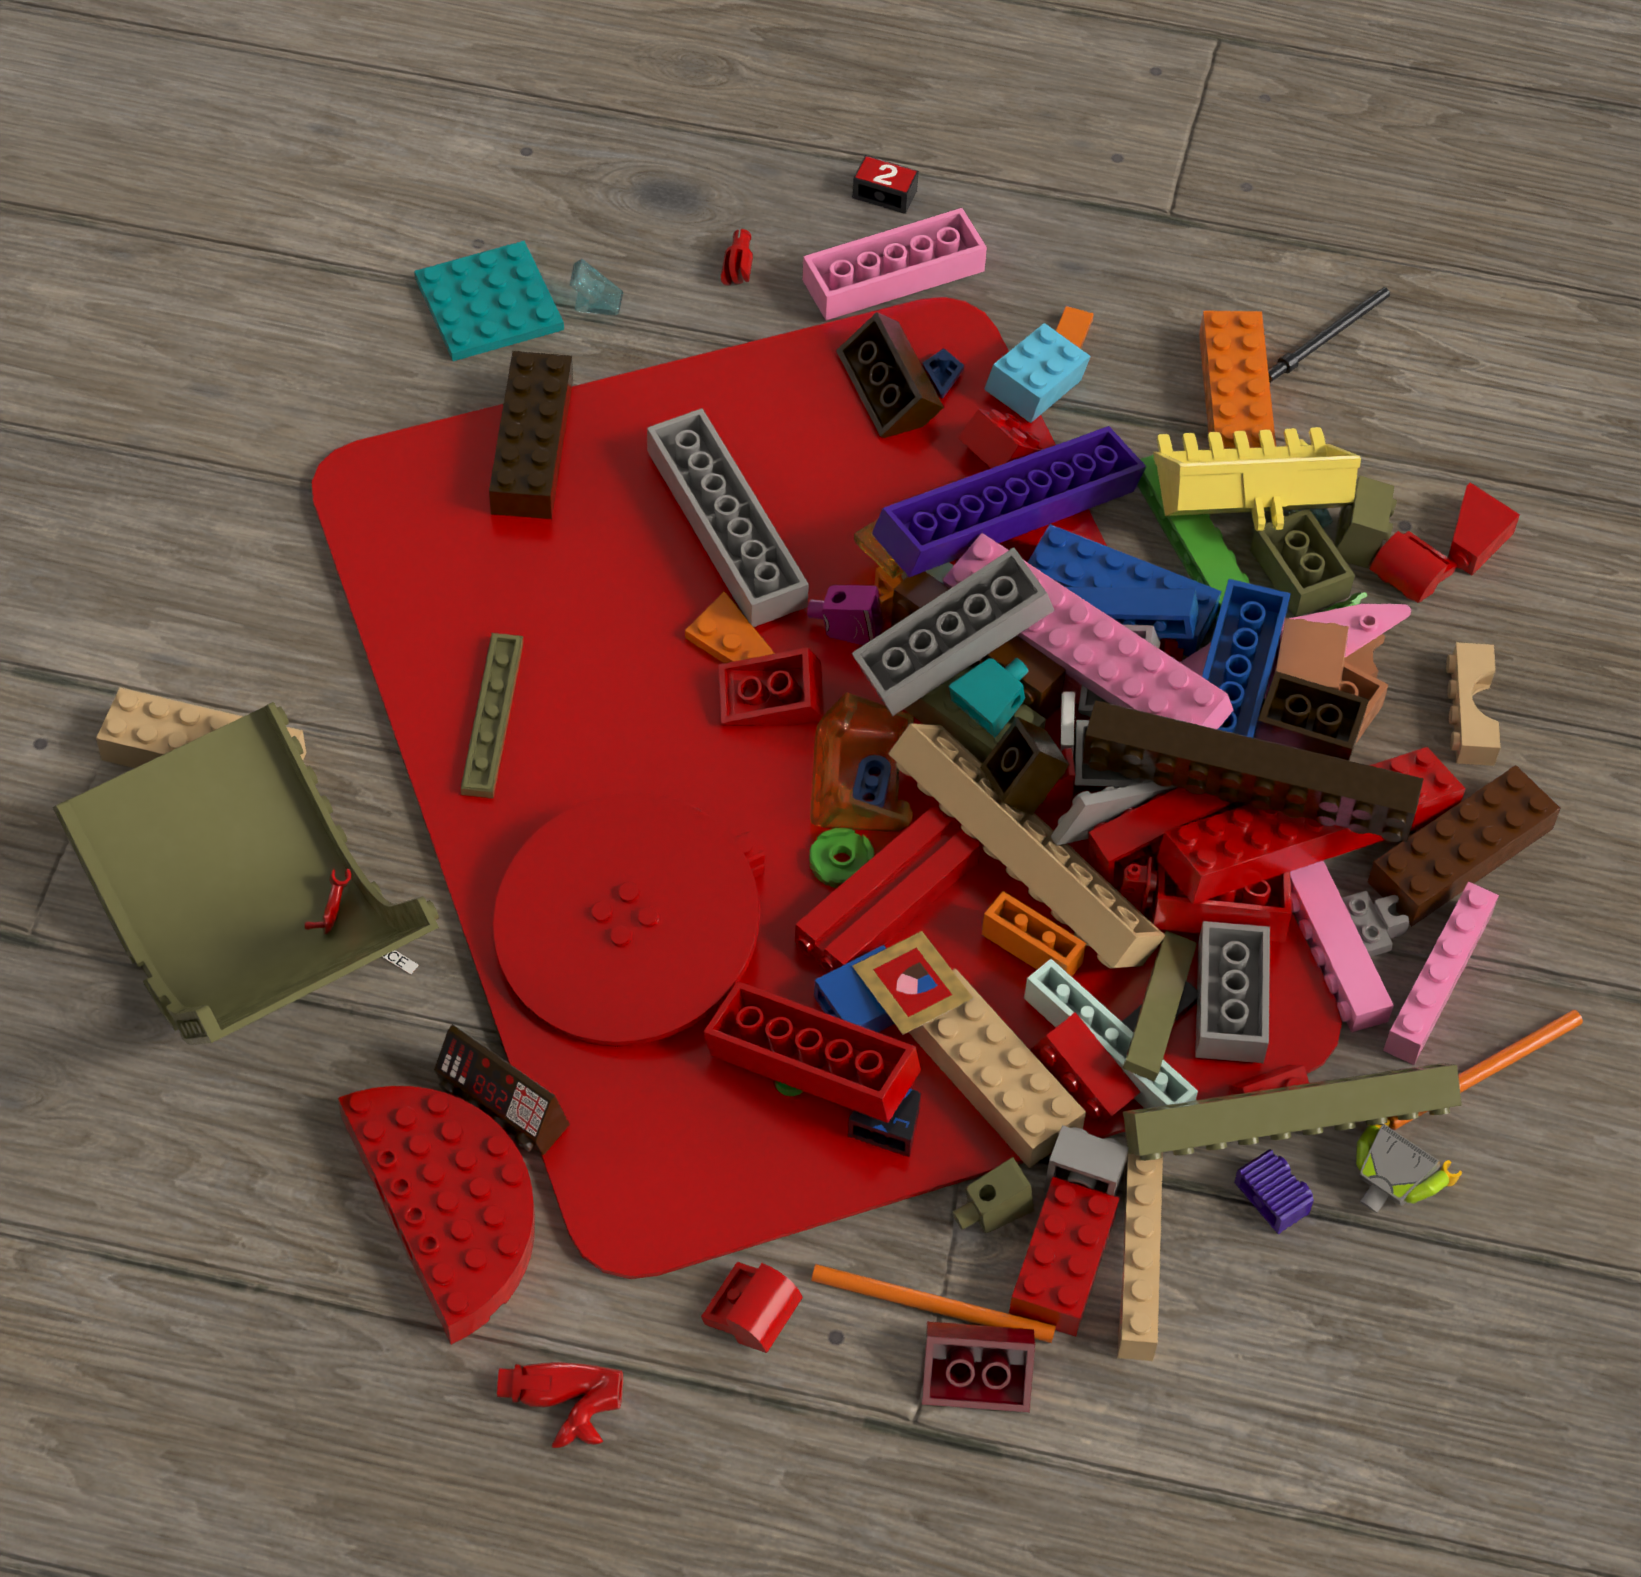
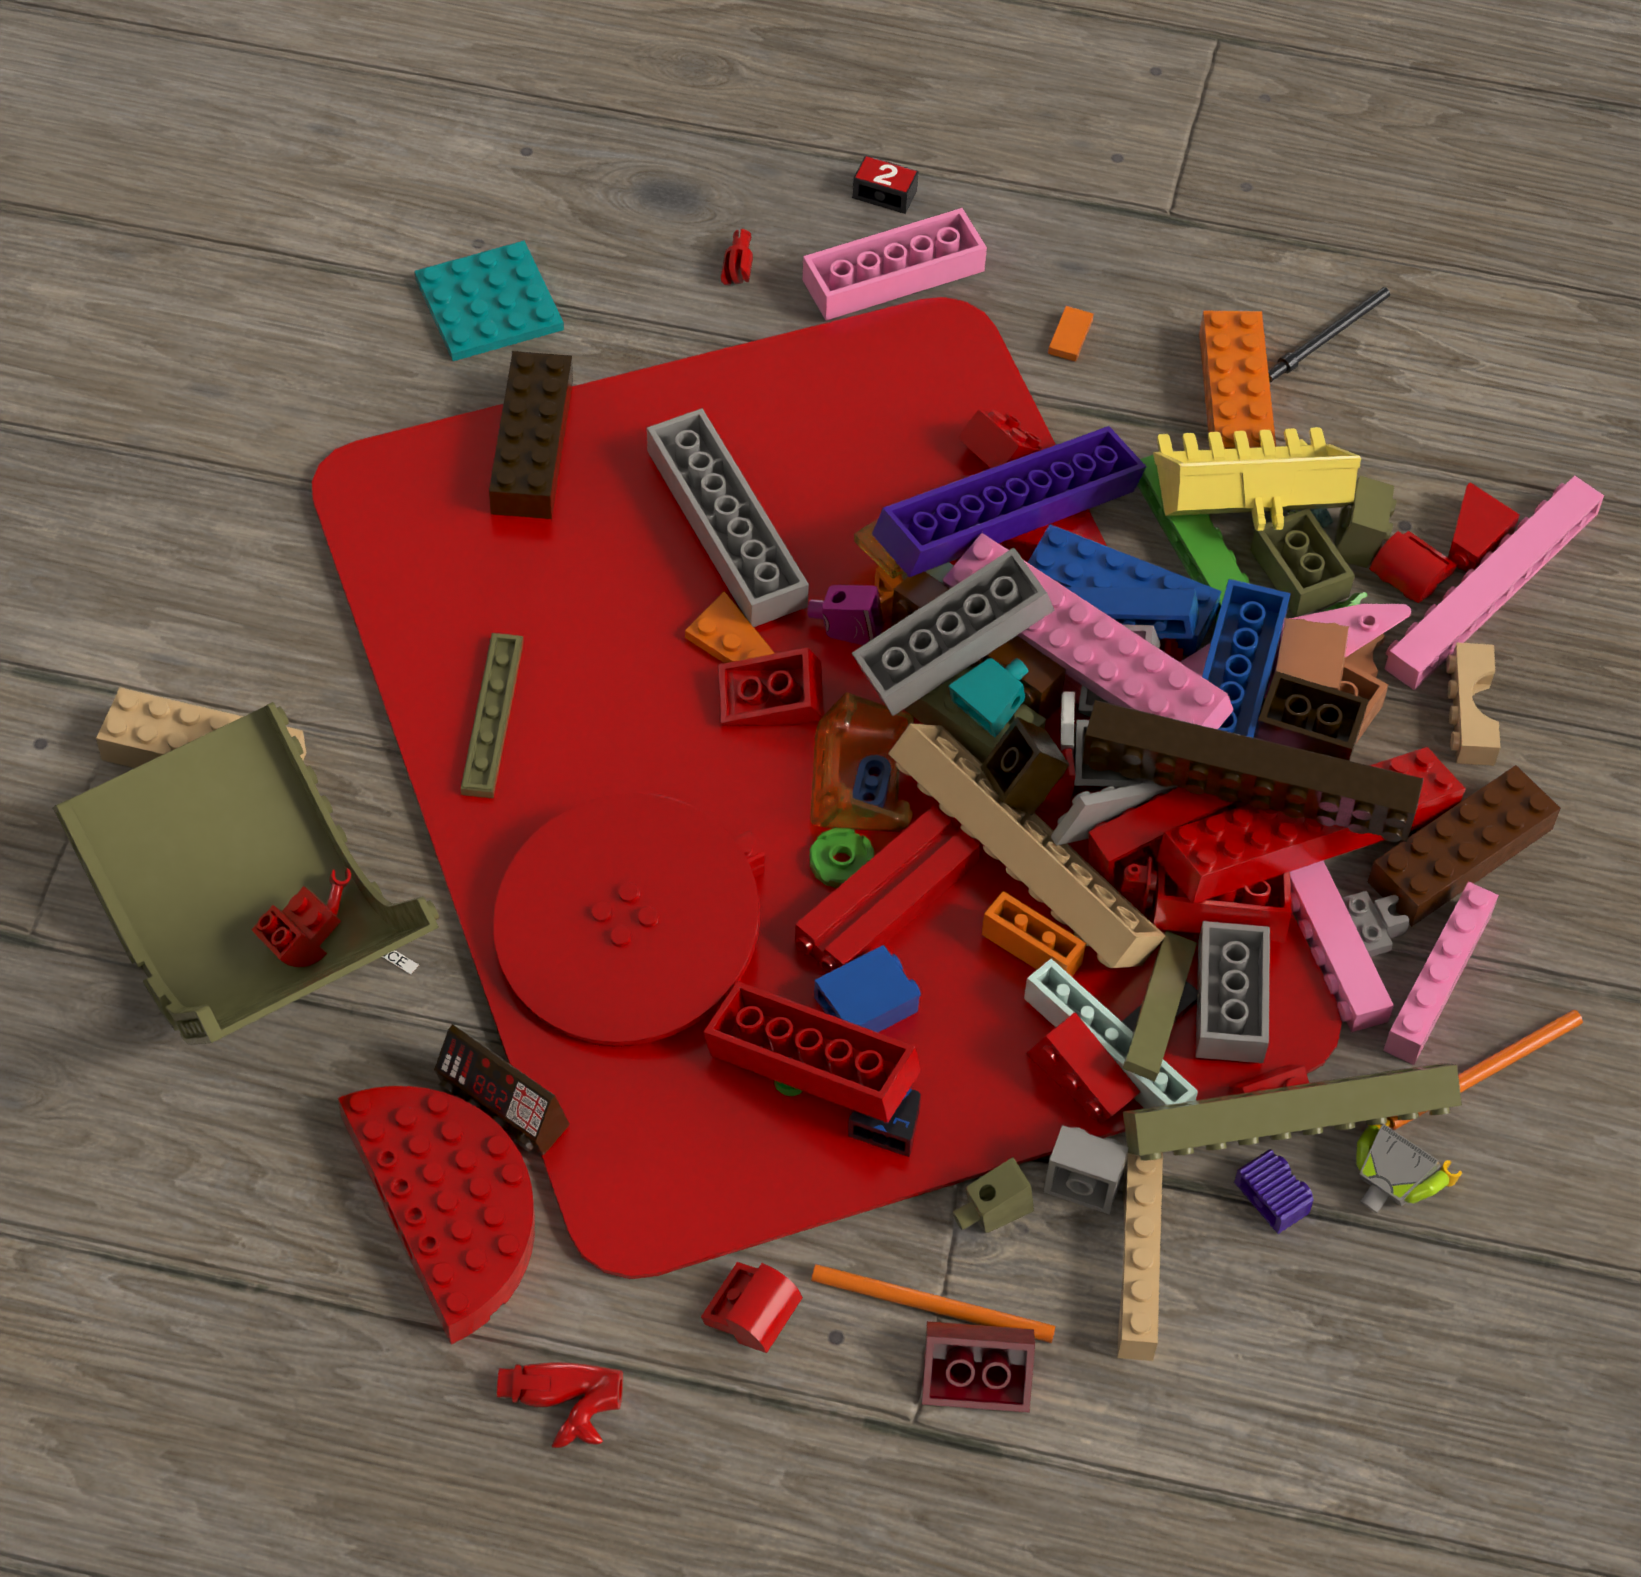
clear light blue slope [569,259,623,316] -> none
dark brown slope [836,312,944,438] -> none
sticker [852,931,974,1034] -> none
tan brick [908,968,1086,1168] -> none
dark blue piece [922,348,964,398] -> none
medium azure brick [984,323,1091,423] -> none
red brick [1009,1177,1120,1337] -> none
none -> red brick [251,886,341,967]
none -> bright pink brick [1385,476,1604,690]

